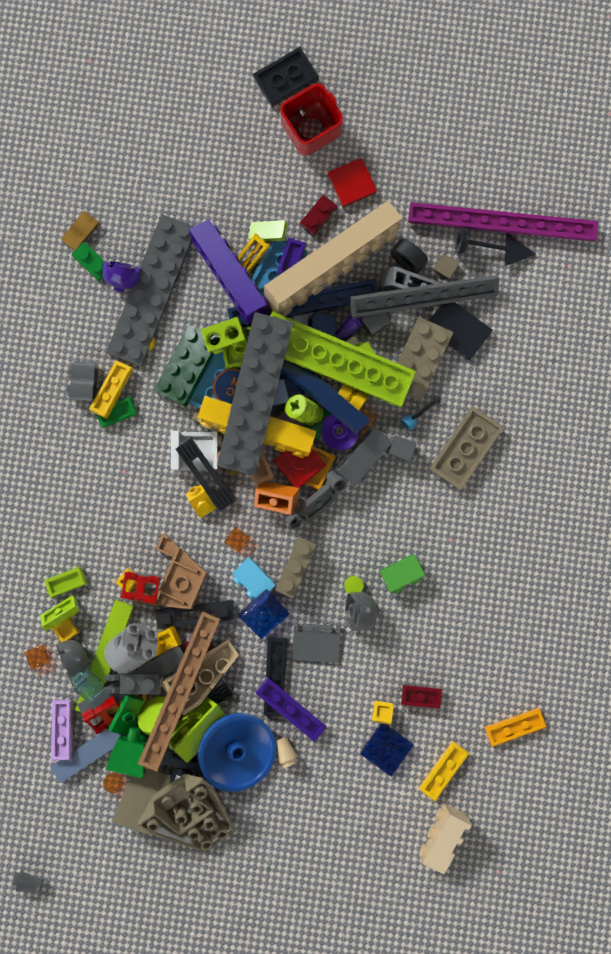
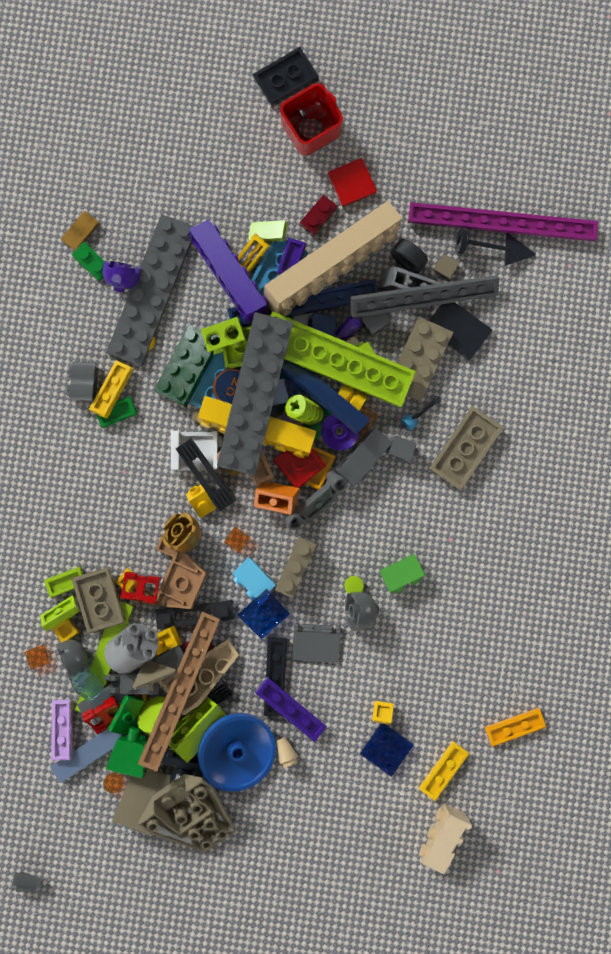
dark red plate [401,684,442,709] -> none
none -> dark tan tile [71,567,126,634]
none -> dark tan piece [133,660,176,691]
none -> pearl gold cylinder [162,512,201,552]

